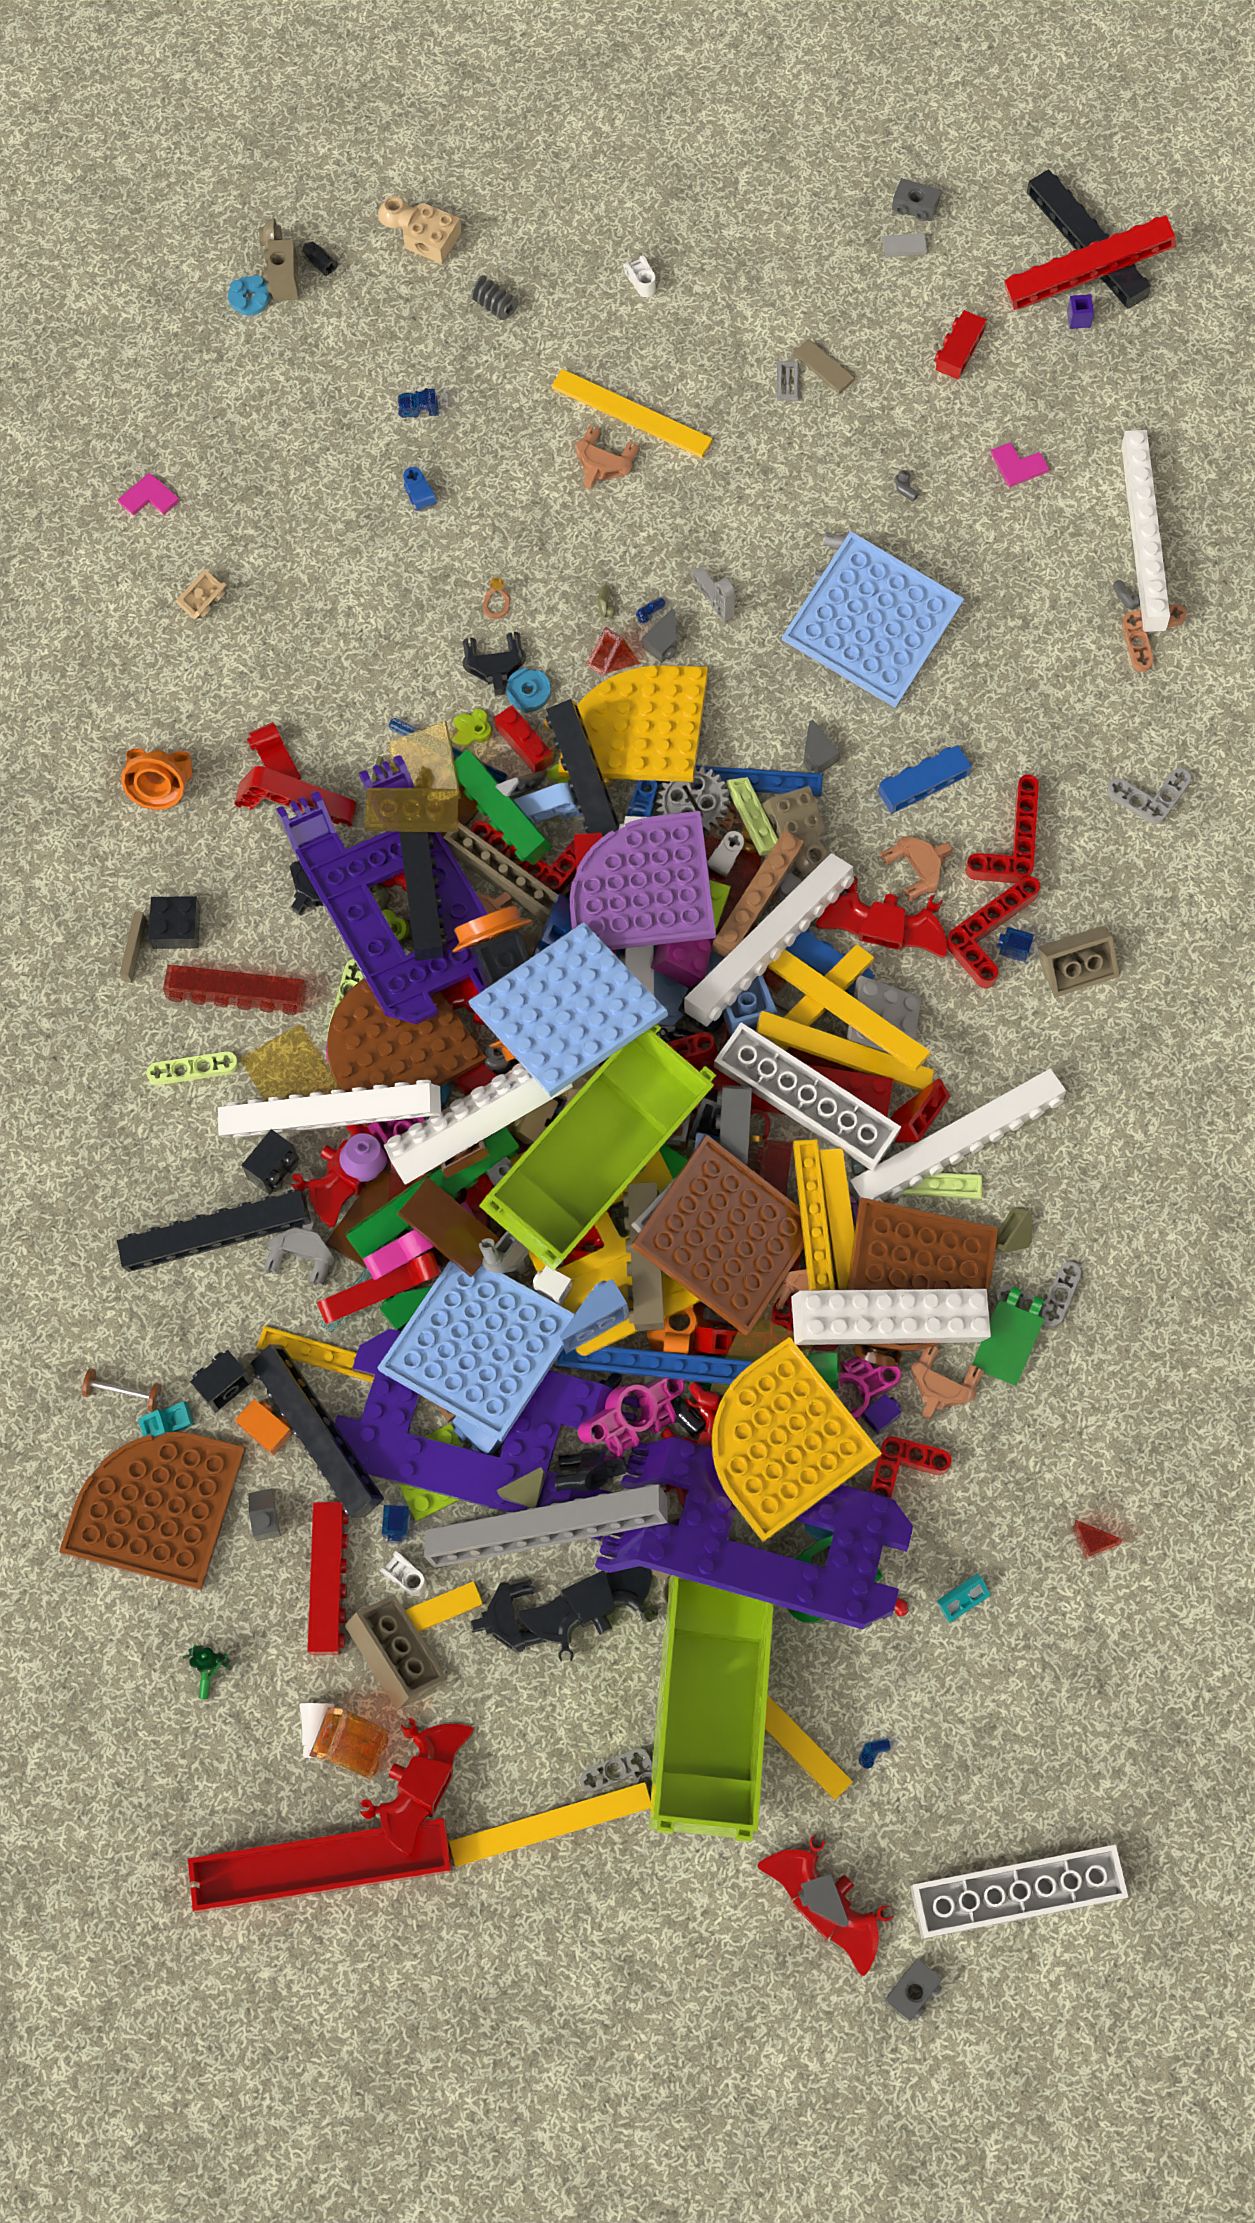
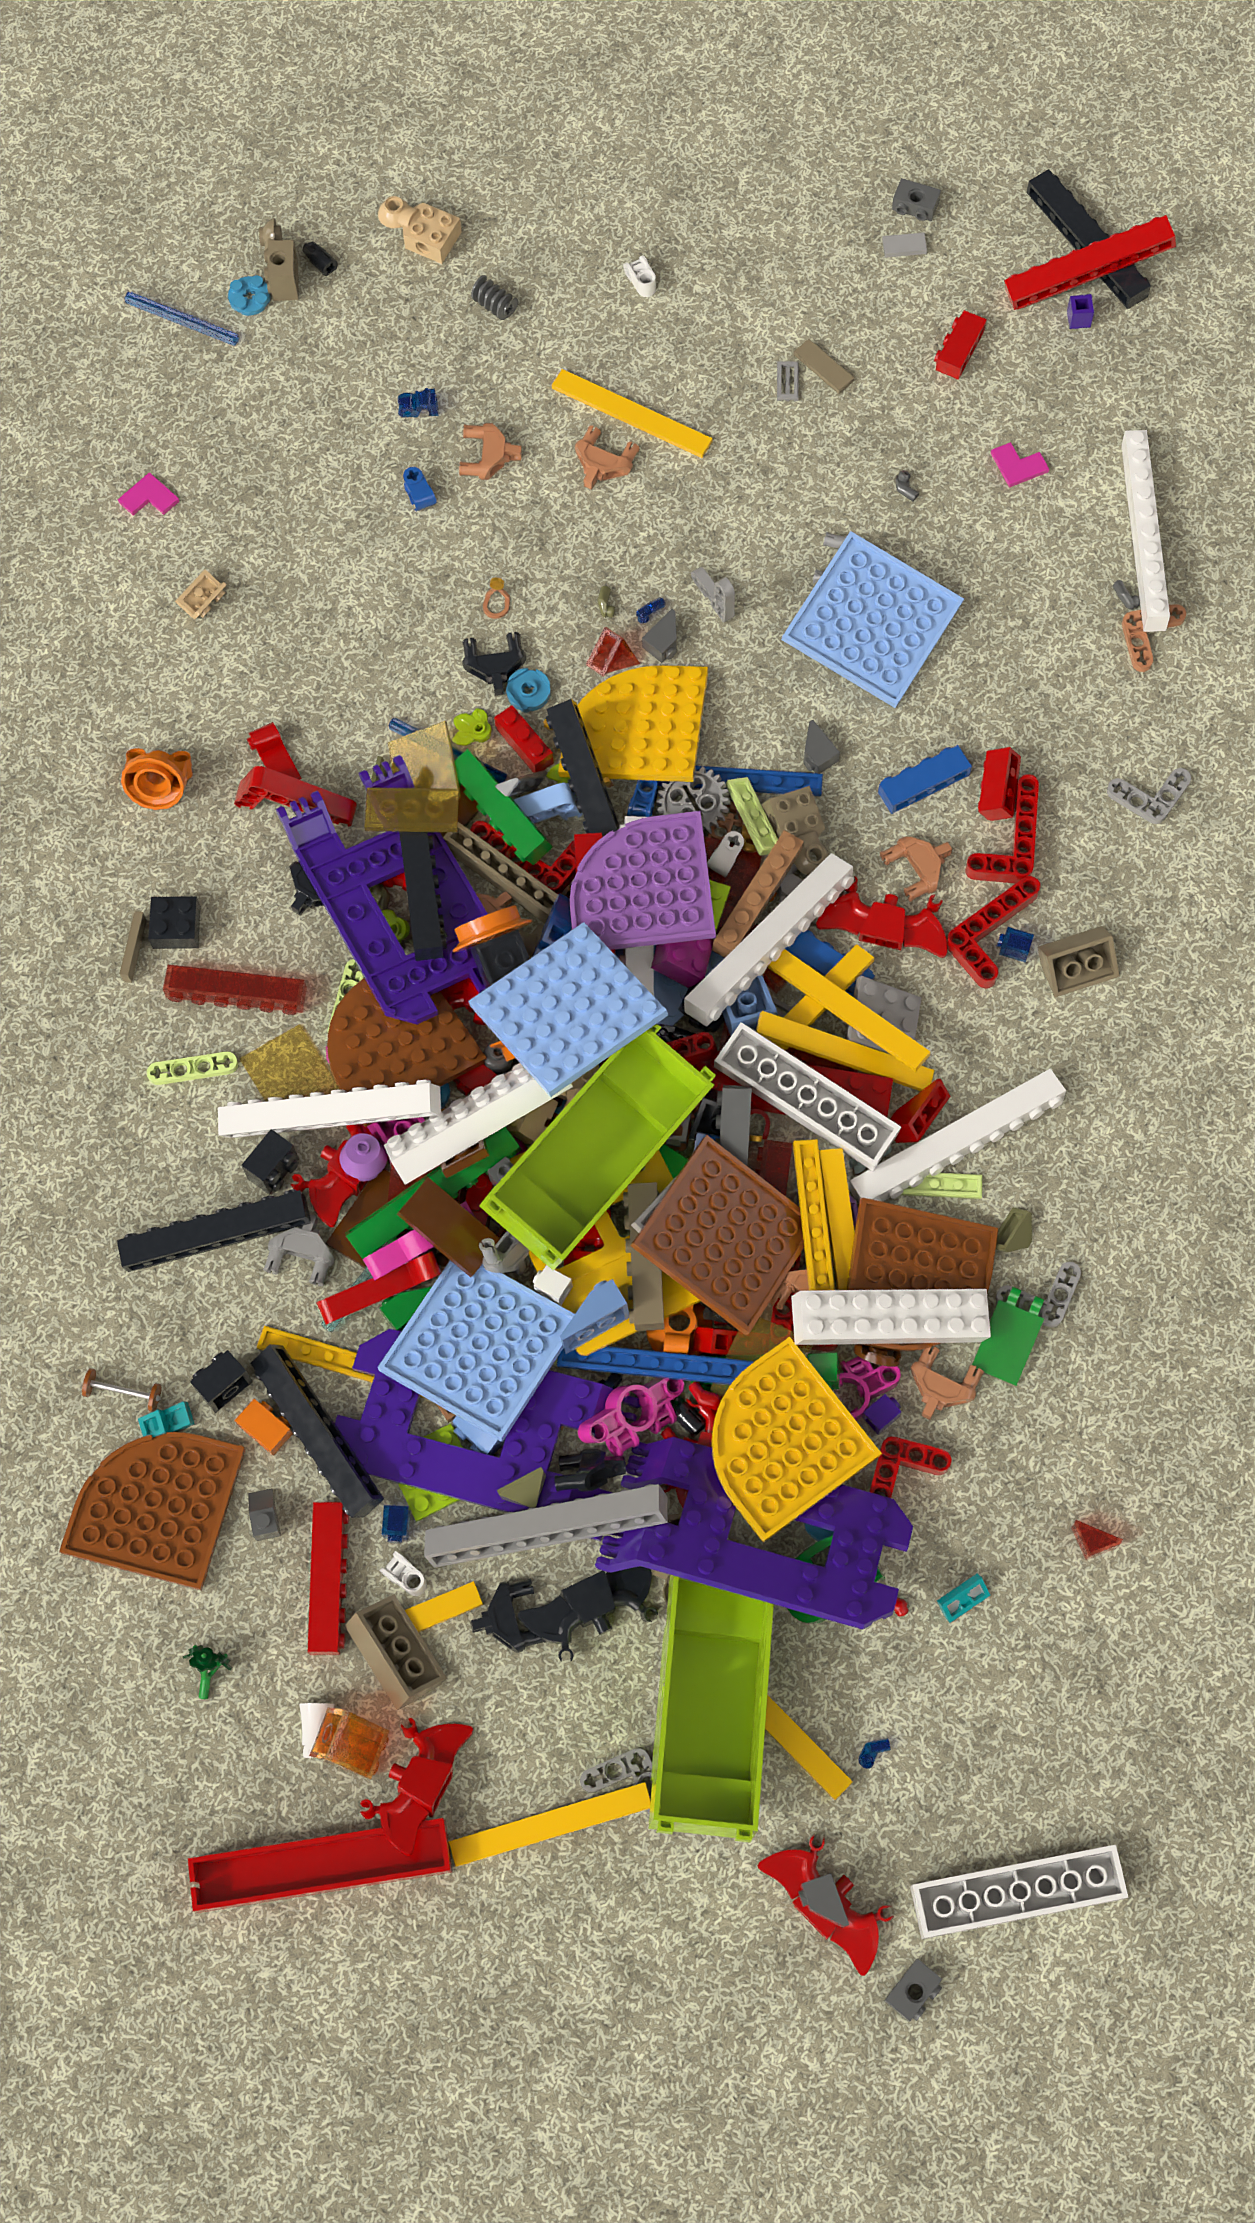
none -> clear blue axle [124,291,239,346]
none -> nougat connector [459,423,522,480]
none -> red brick [978,747,1021,821]

